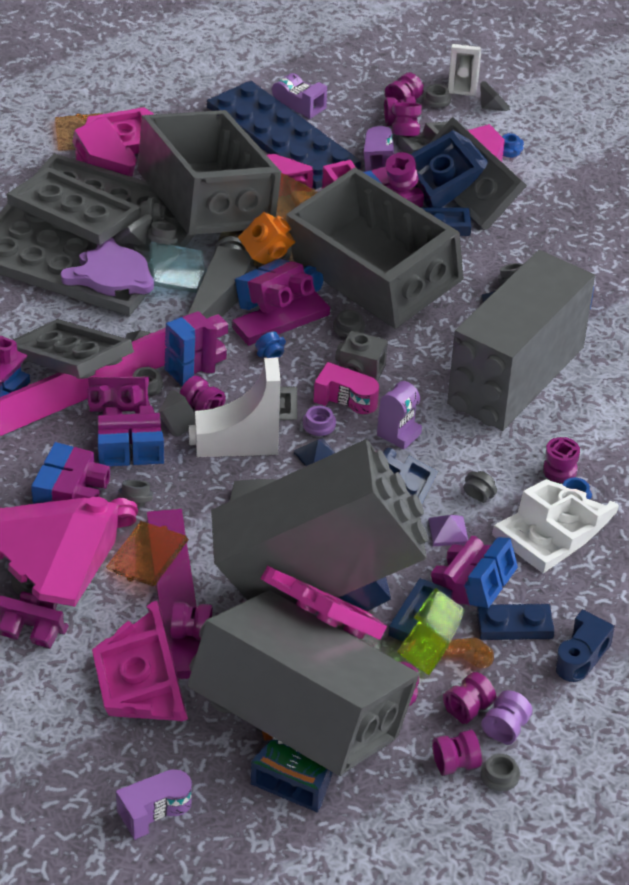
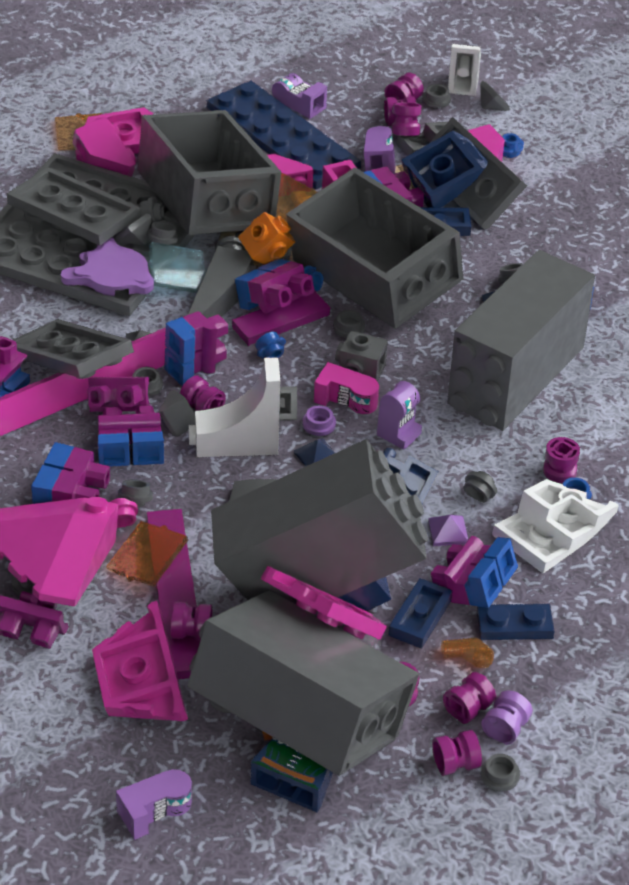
magenta wheel [385,152,419,191] -> none
clear neon green slope [397,588,465,675] -> none
dark blue leg [555,609,615,682] -> none

